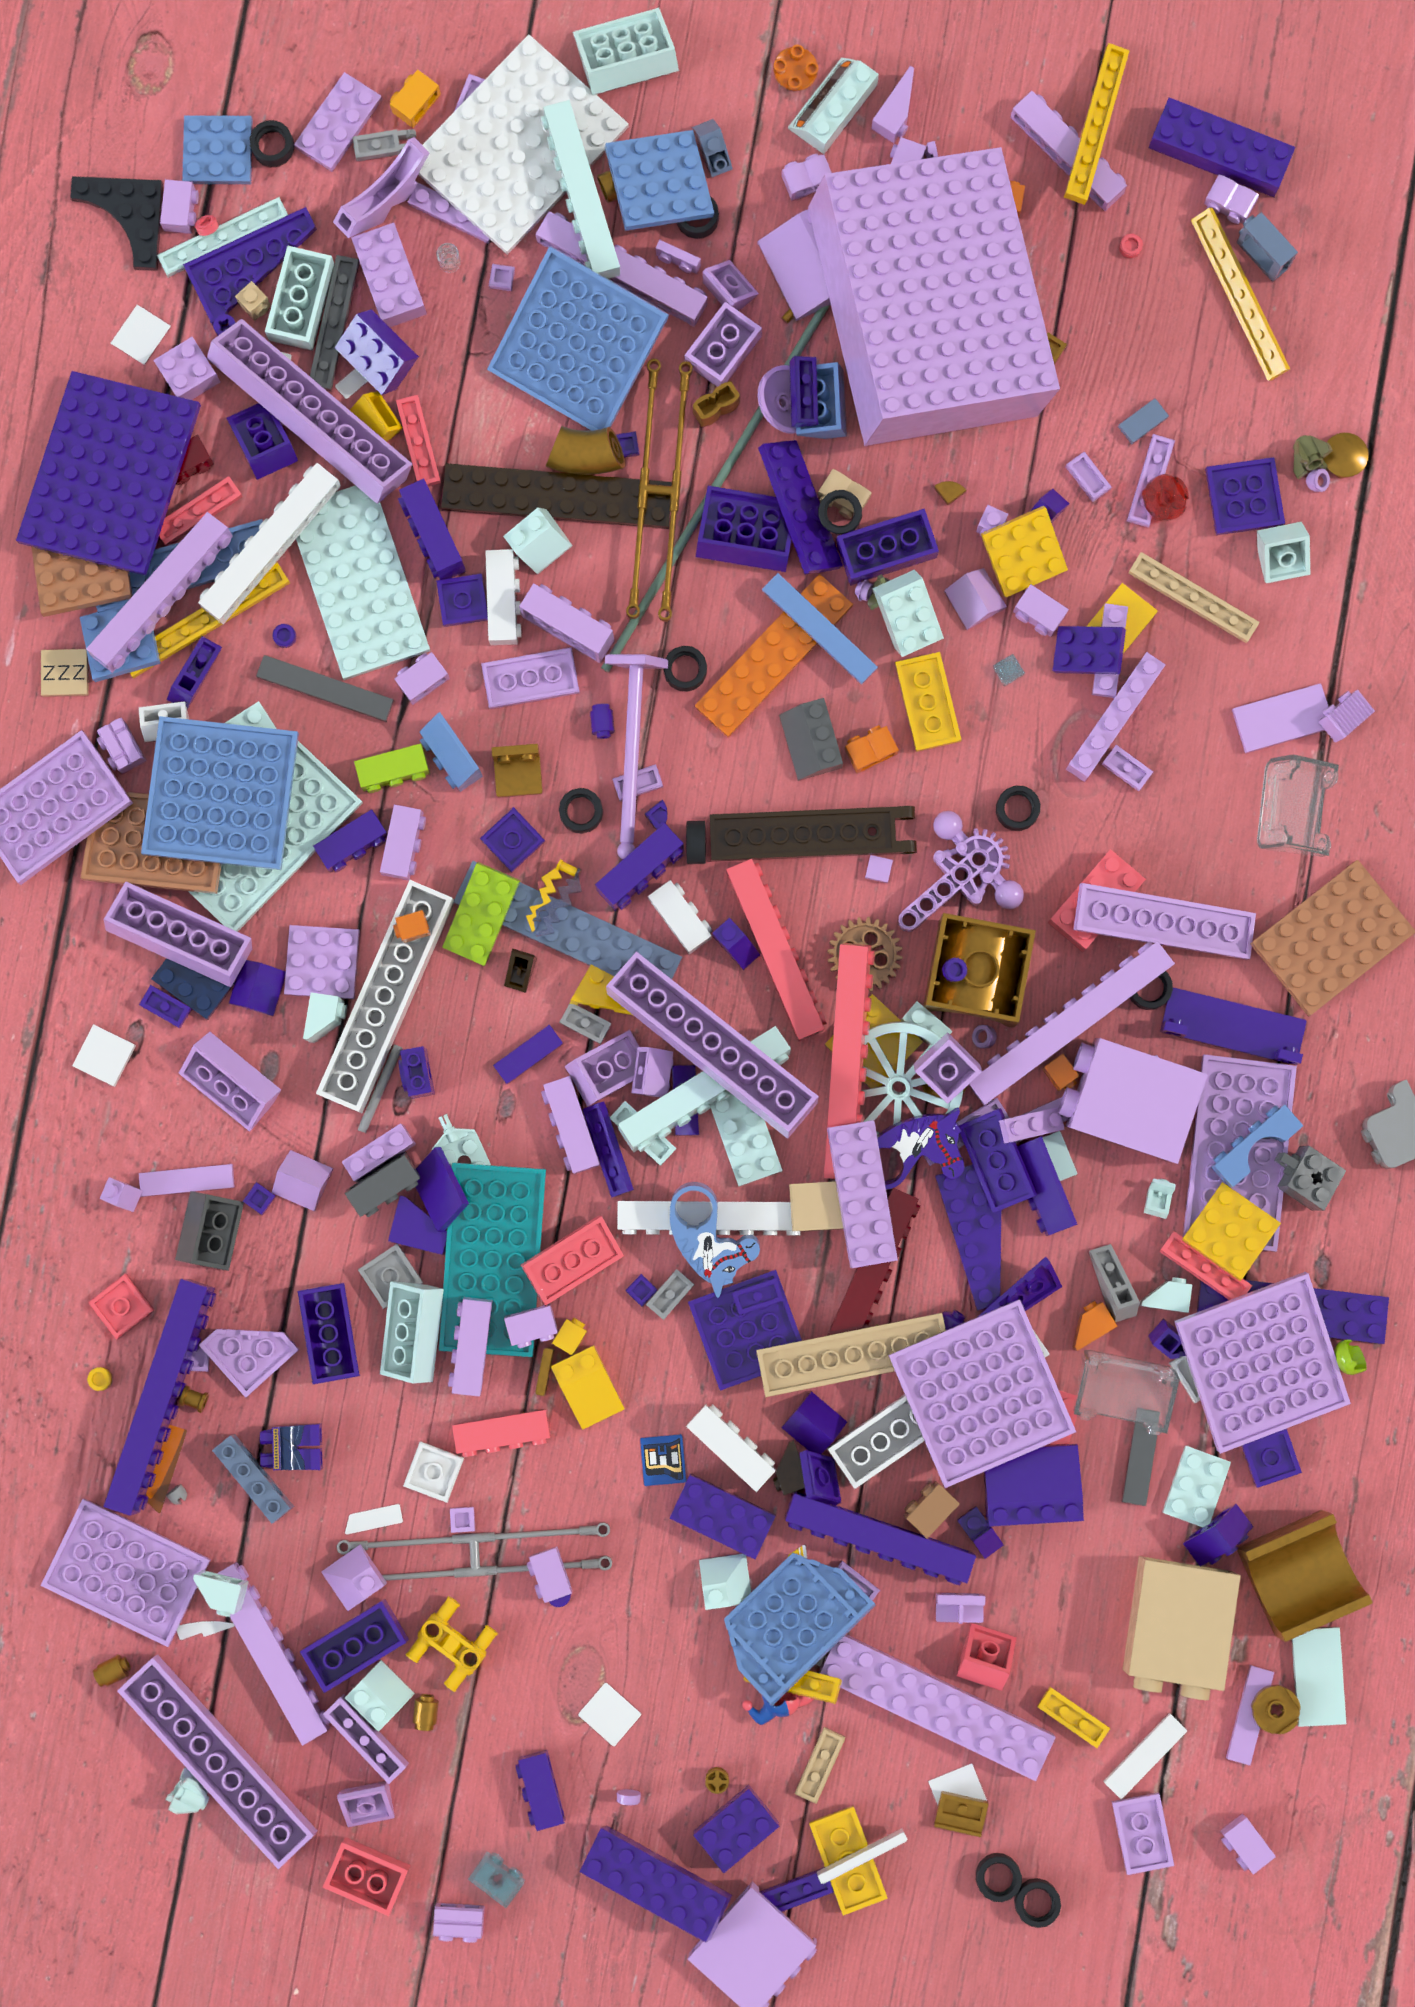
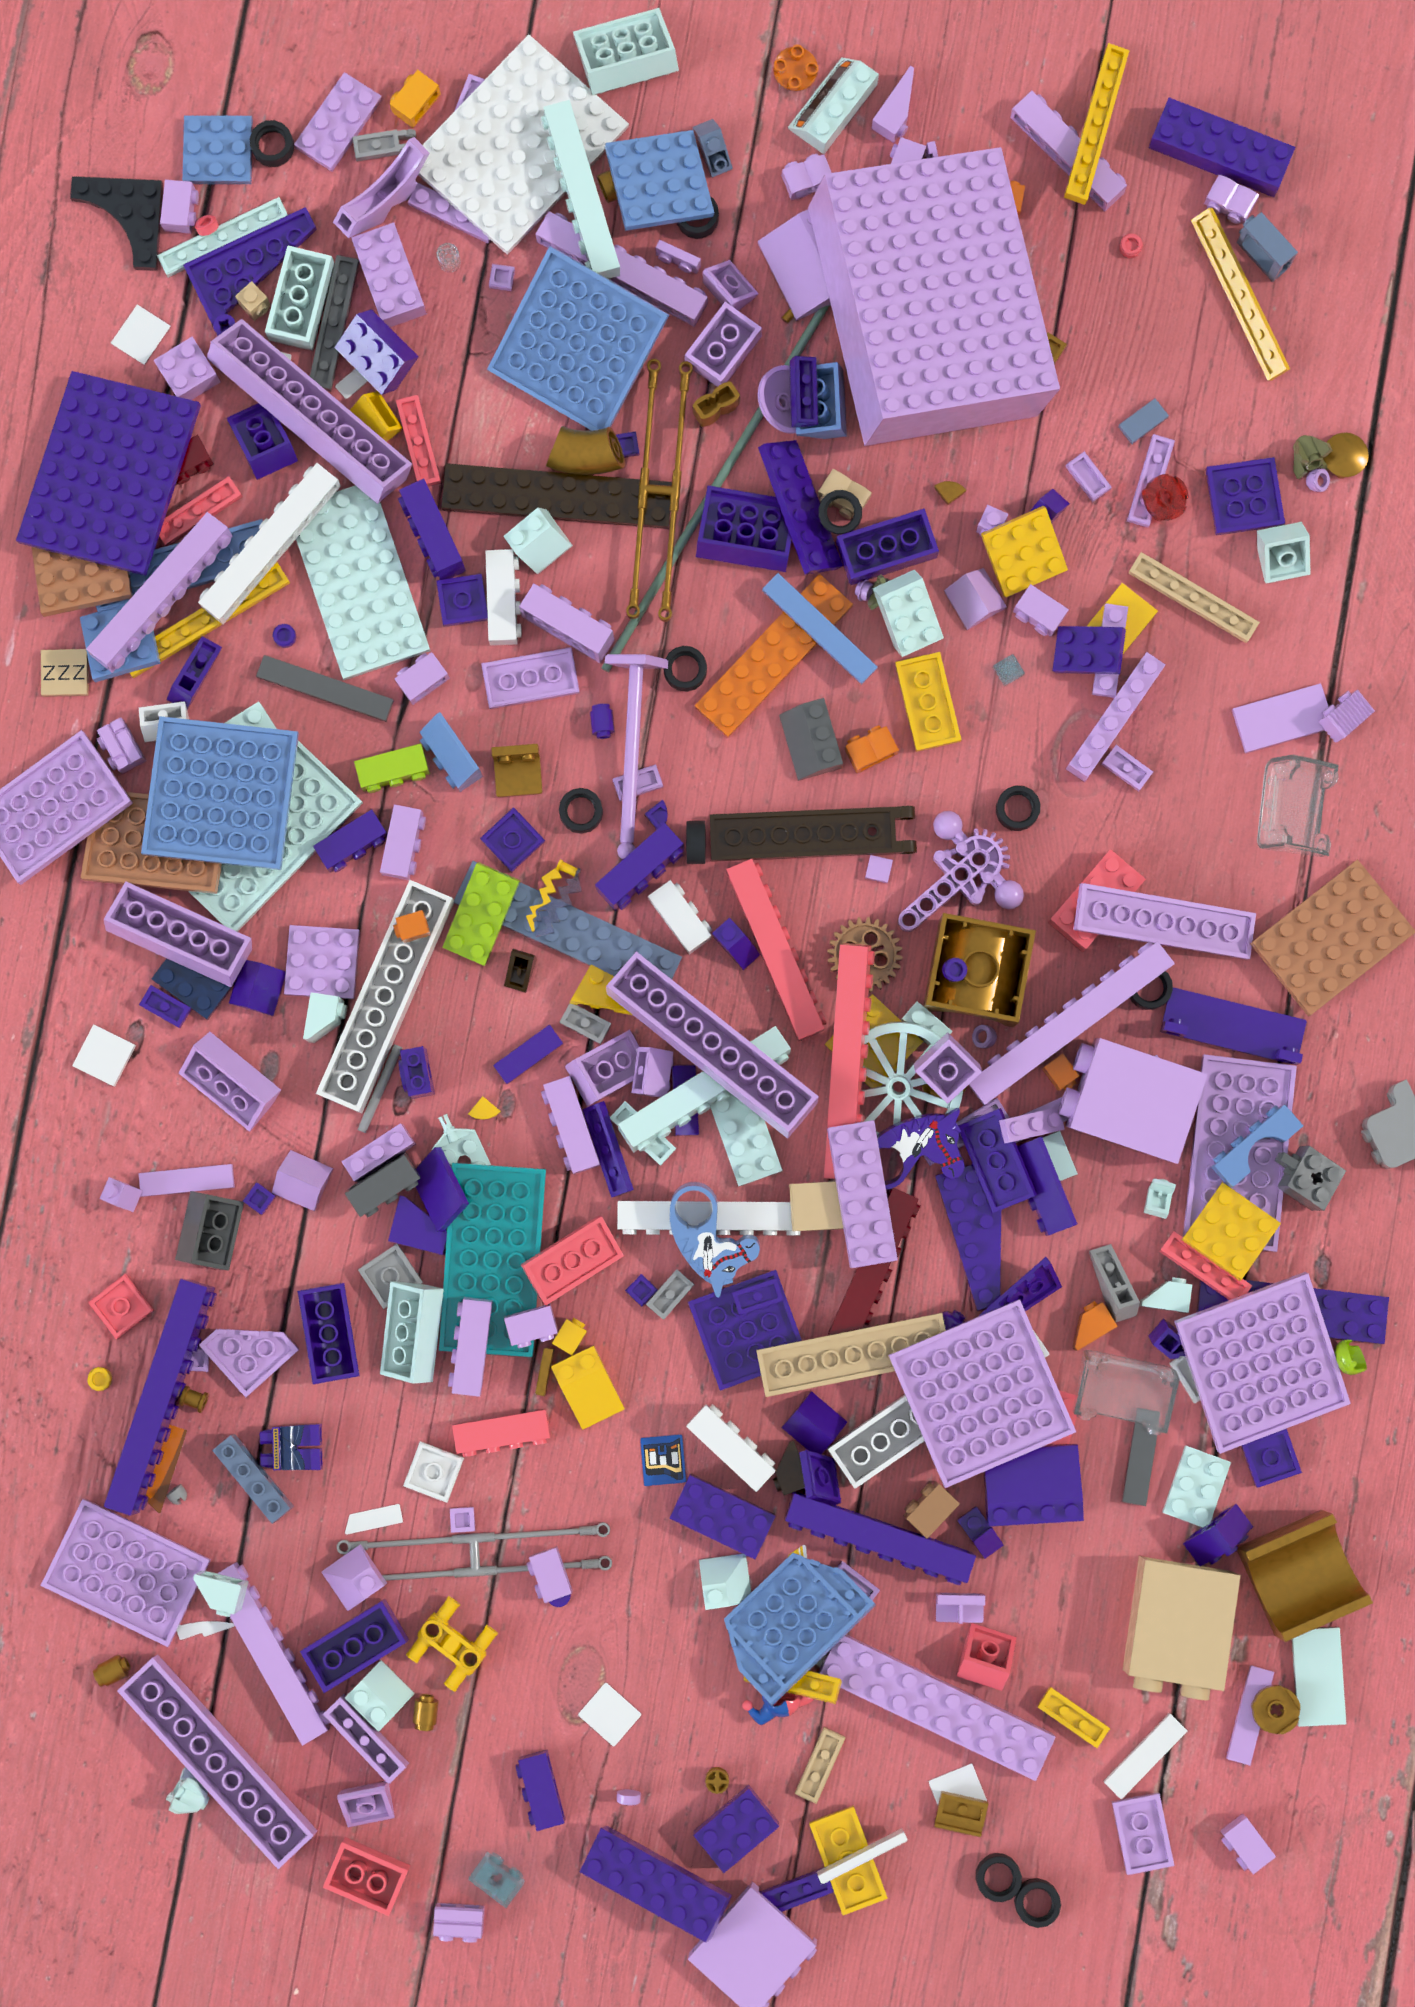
none -> yellow tile [468,1096,501,1120]

